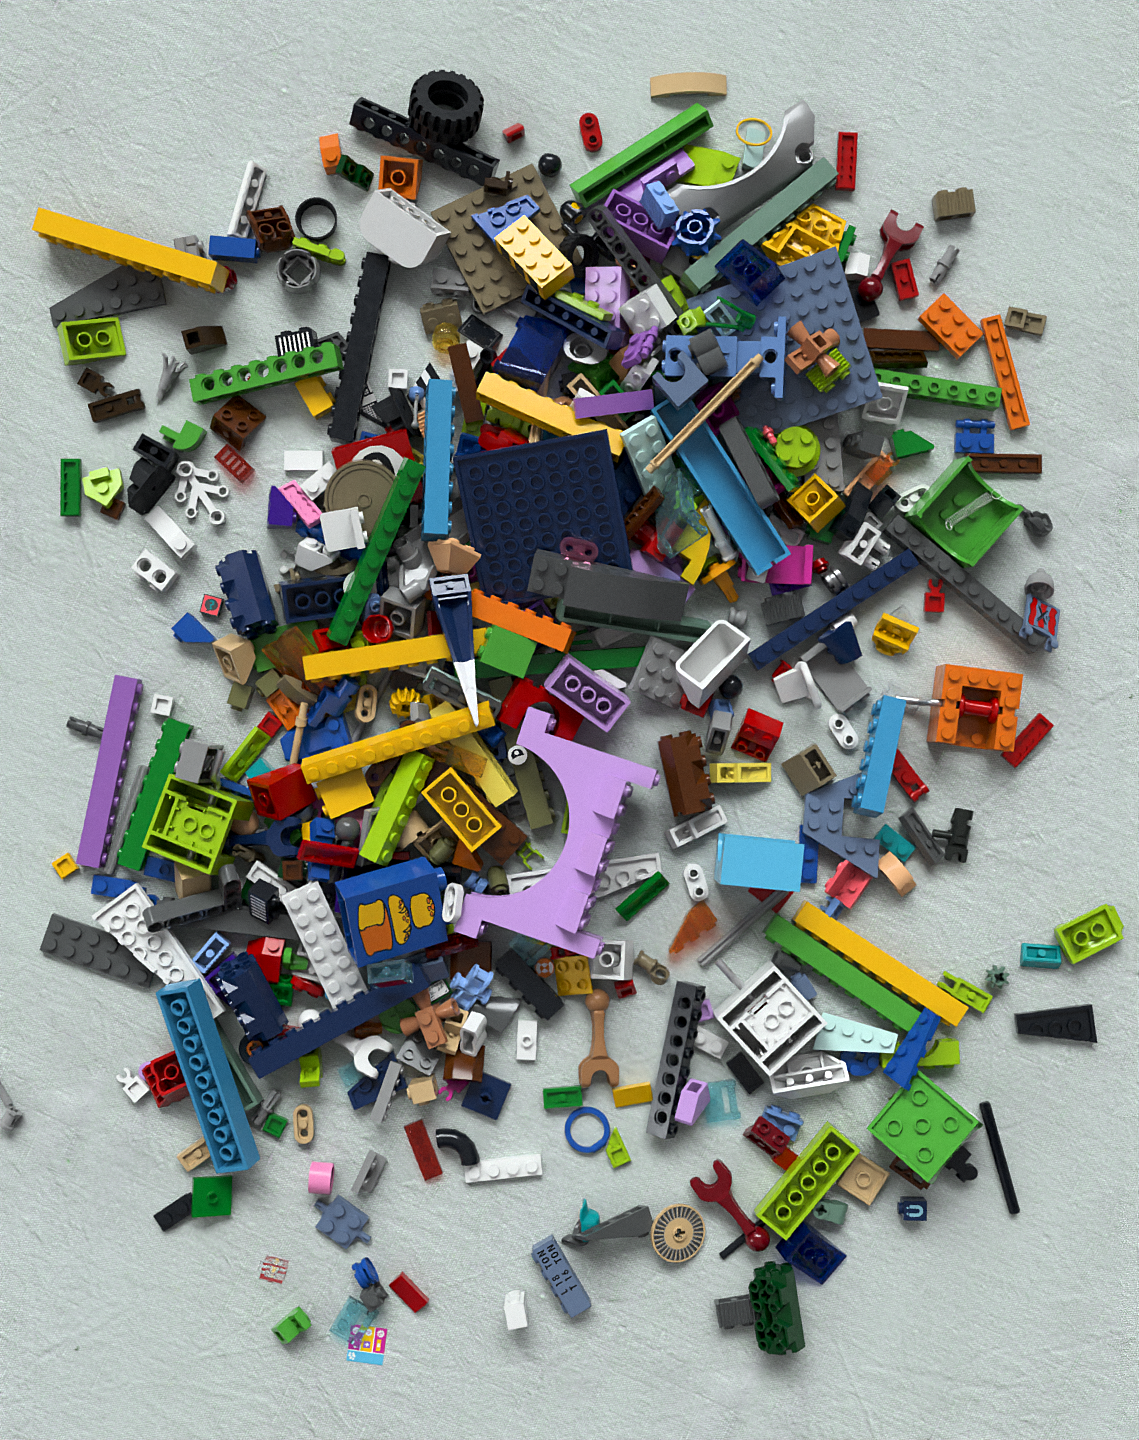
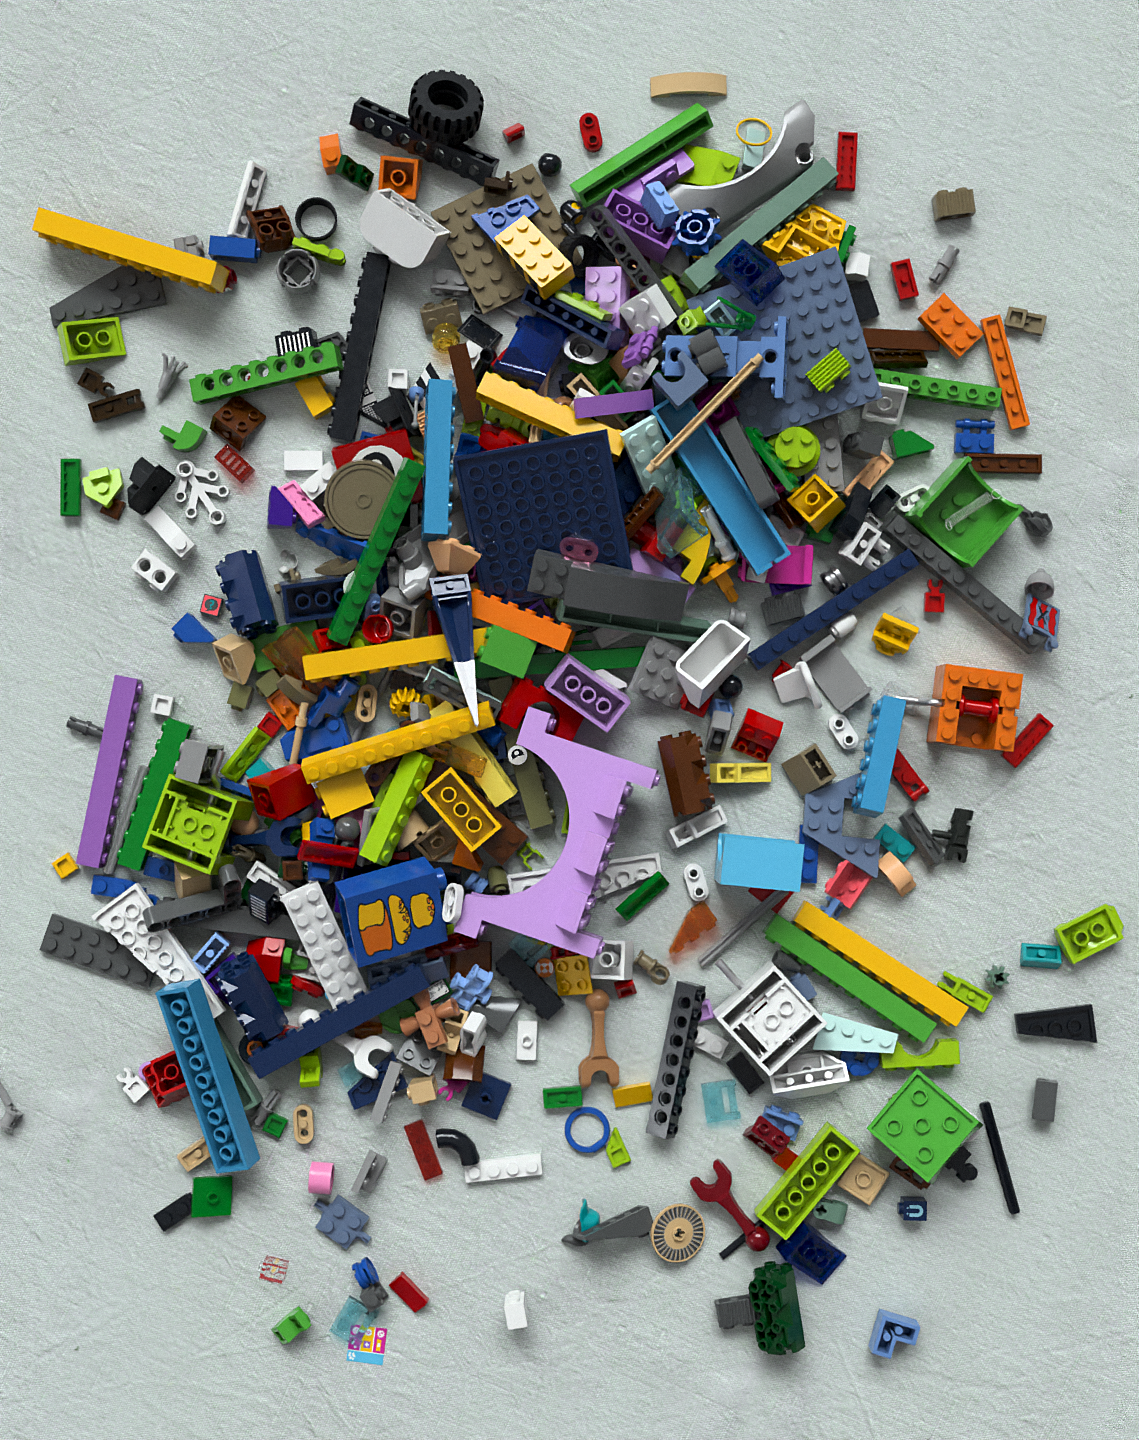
black brick [132,433,180,473] -> none
dark brown slope [181,326,228,355] -> none
white slope [294,537,341,571] -> none
white bracket [320,507,369,552] -> none
clear light blue brick [367,959,413,988] -> none
olive brick [428,837,456,866] -> none
sand blue brick [531,1234,591,1318] -> none
lavender slope [675,1078,710,1126] -> none
coral piece [762,425,777,446] -> none
nougat brick [784,321,841,378] -> none
red plate [812,558,830,574] -> none
dark blue slope [818,621,863,664] -> none
dark red piece [858,209,924,302] -> none
clear orange plate [865,452,900,487] -> none
blue wing [883,1007,941,1091] -> none
none -> medium blue brick [868,1308,920,1359]
none -> dark grey hinge [1032,1078,1058,1122]

